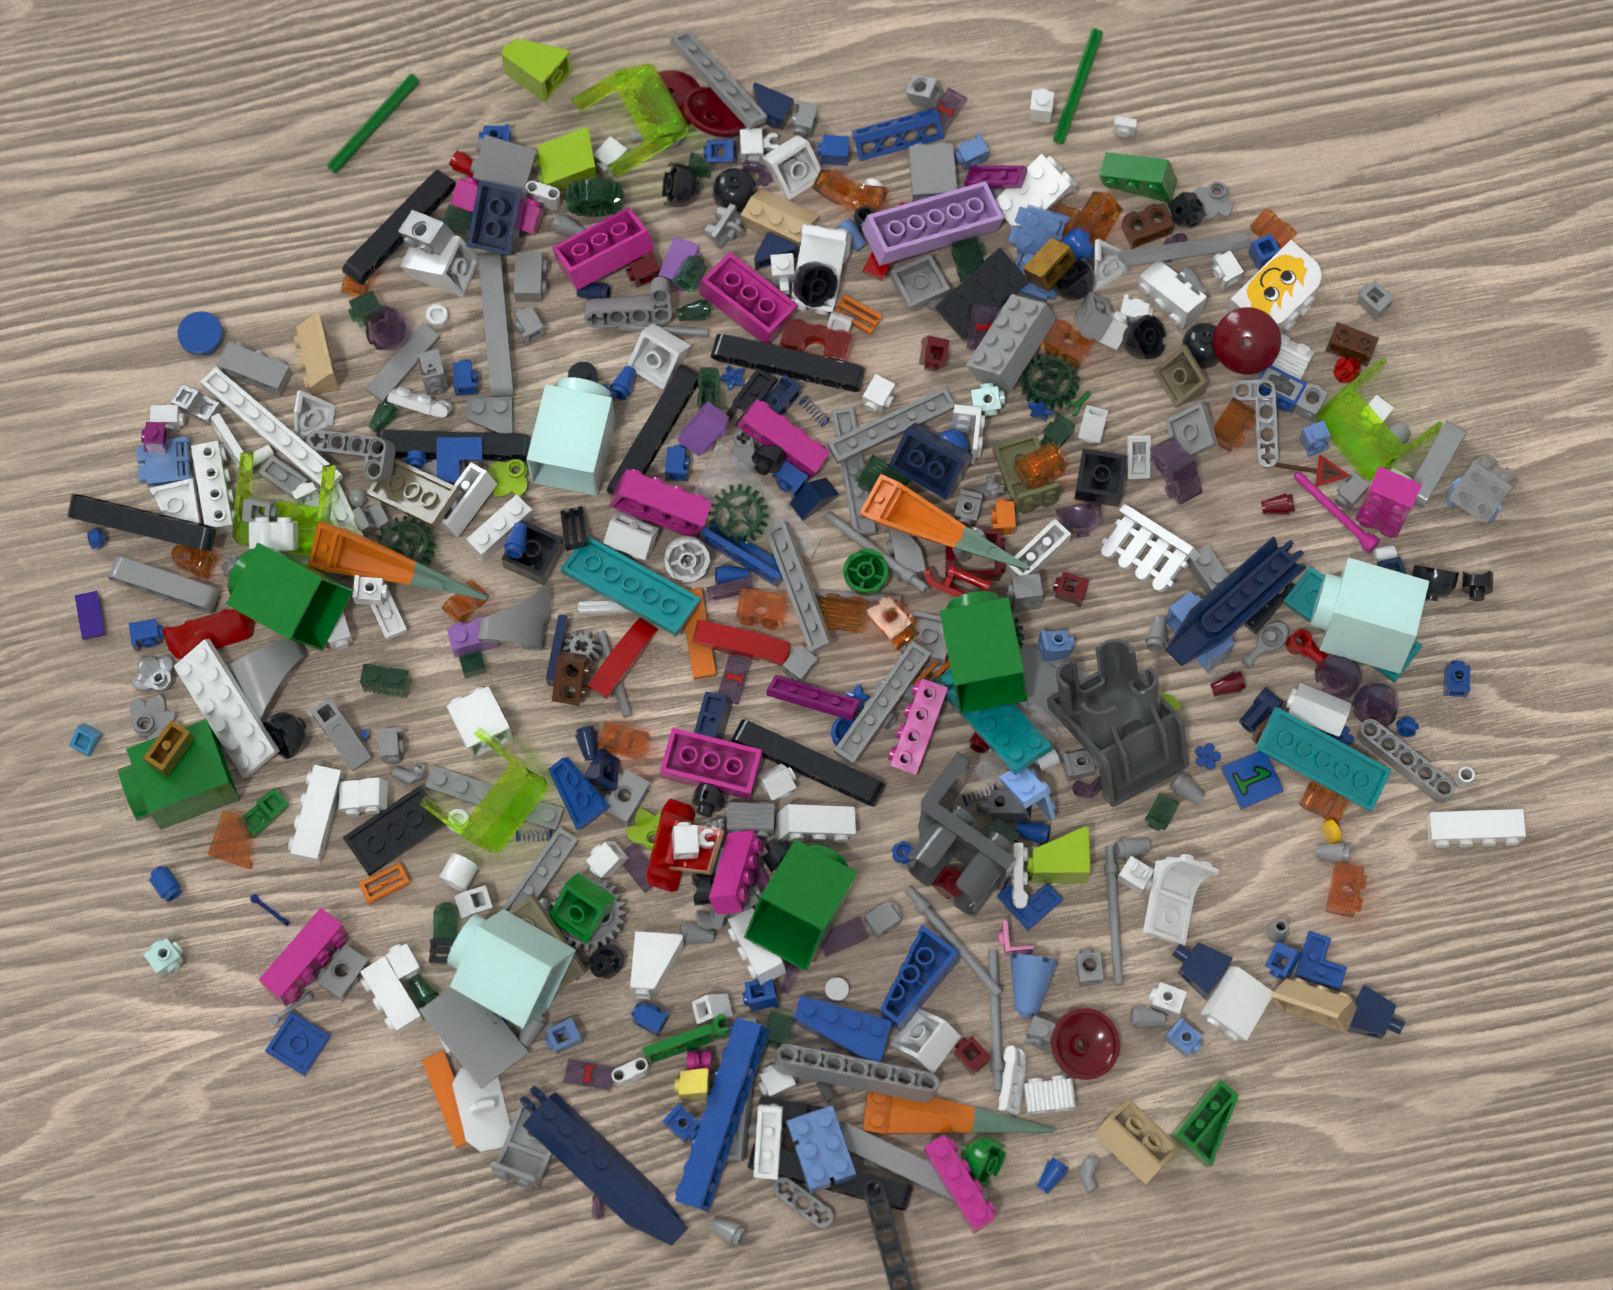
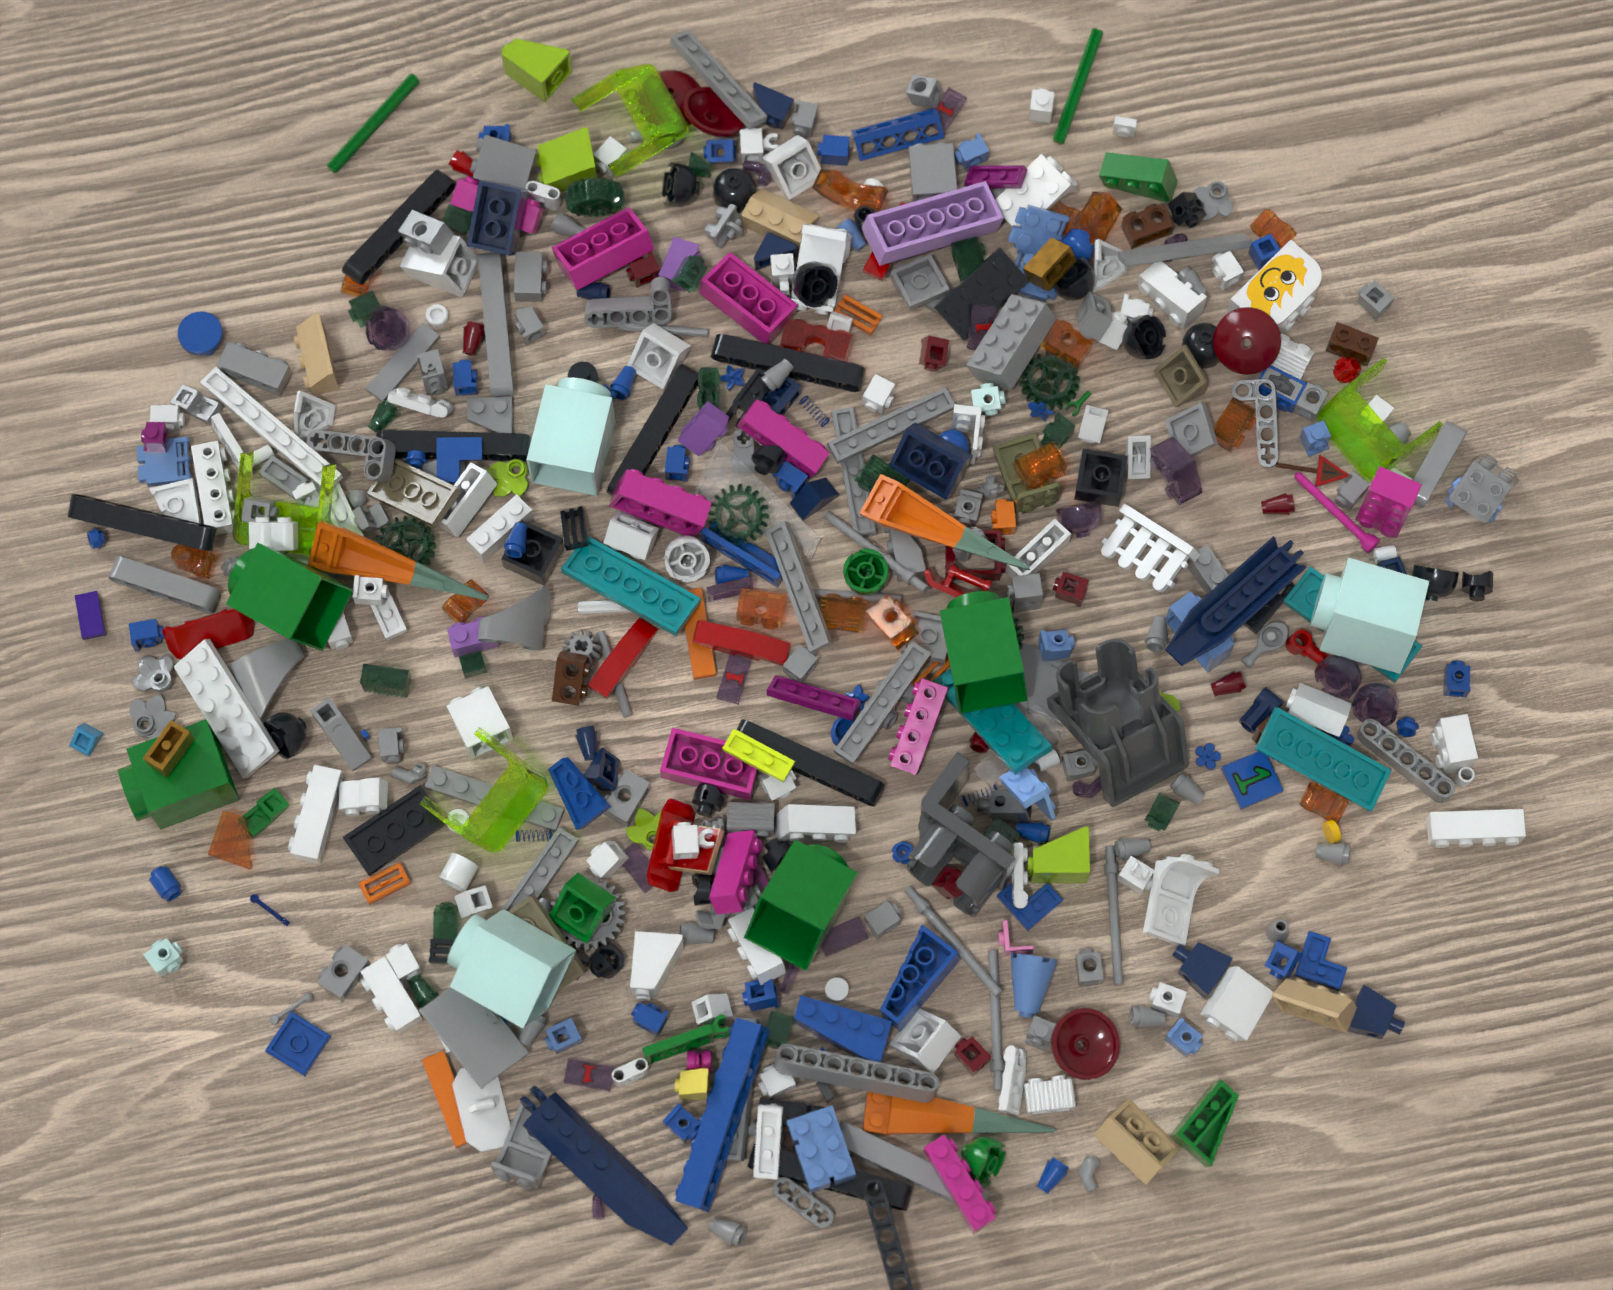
dark pink brick [259,908,348,1007] -> none
dark blue tile [546,614,569,687] -> none
clear orange brick [598,721,651,762] -> none
clear green cone [677,299,711,321] -> none
dark blue hinge [694,691,733,740] -> none
clear orange brick [1325,862,1367,918] -> none
none -> dark red cone [462,321,485,356]
none -> neon yellow plate [722,729,795,783]
none -> light grey cone [761,358,794,392]
none -> white brick [1430,714,1478,775]

